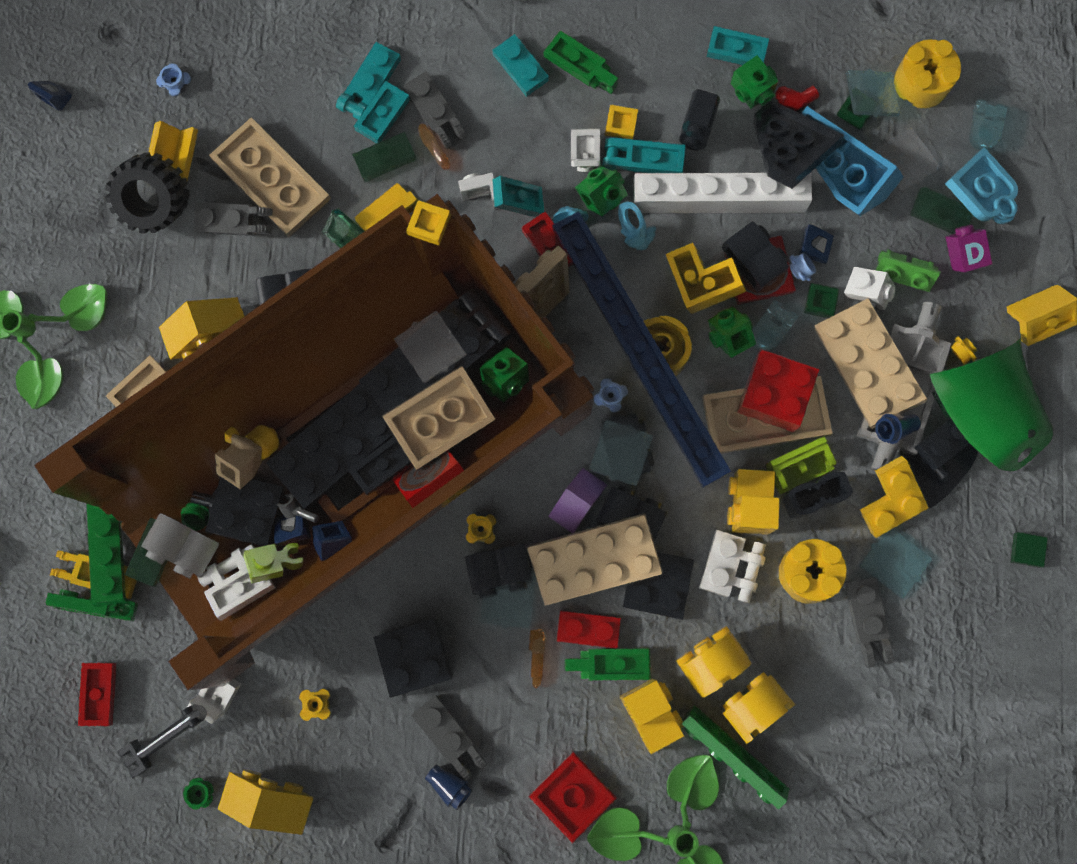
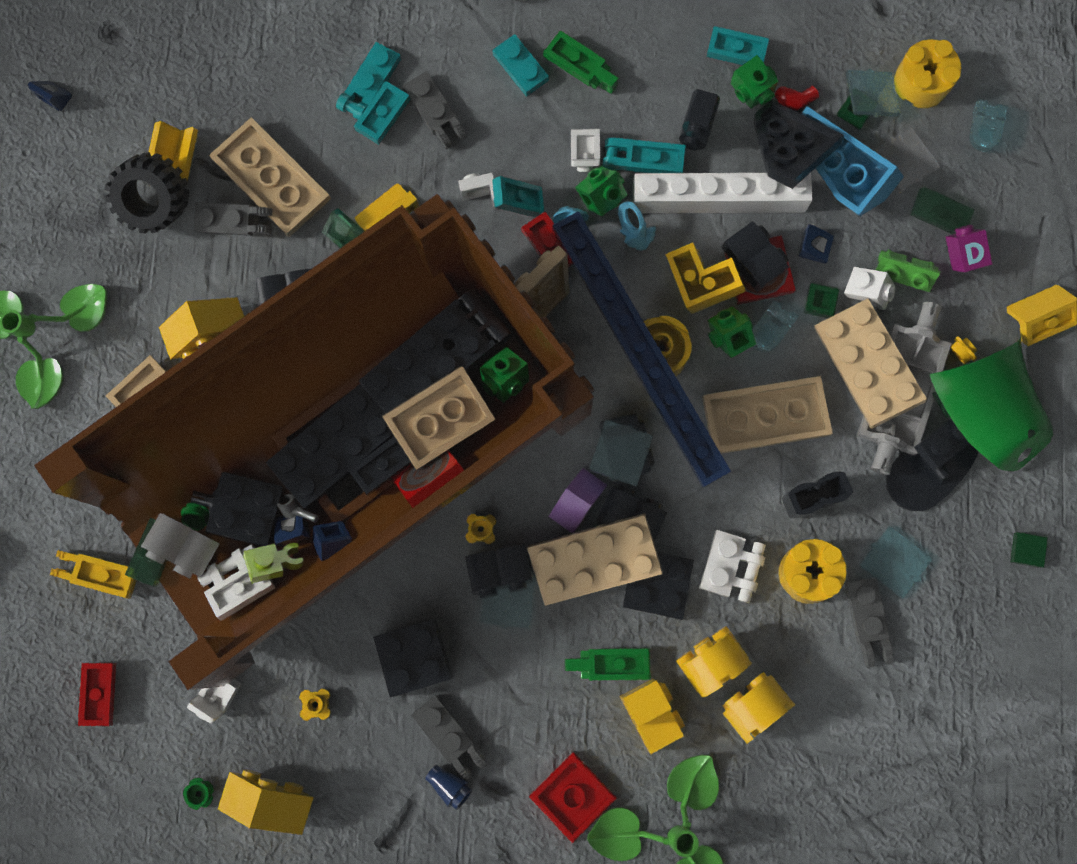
green hinge [45,589,138,622] -> none
green plate [87,504,126,607] -> none
black hinge [117,704,207,779] -> none
light blue plate [156,63,191,96] -> none
tan piece [215,425,279,489] -> none
clear green plate [352,132,417,183] -> none
clear piece [394,311,467,384] -> none
yellow plate [406,200,451,245] -> none
clear orange piece [418,123,451,170] -> none
clear orange piece [529,629,546,688] -> none
red plate [556,611,621,649] -> none
light blue plate [594,378,628,413] -> none
yellow plate [605,105,638,139] -> none
green plate [682,705,790,810] -> none
yellow brick [727,469,779,535] -> none
red brick [737,349,820,432] -> none
lime hinge [765,436,837,495] -> none
light blue plate [789,253,816,281] -> none
yellow plate [860,456,929,538] -> none
dark blue cone [875,414,921,444] -> none
medium azure plate [945,147,1018,224] -> none

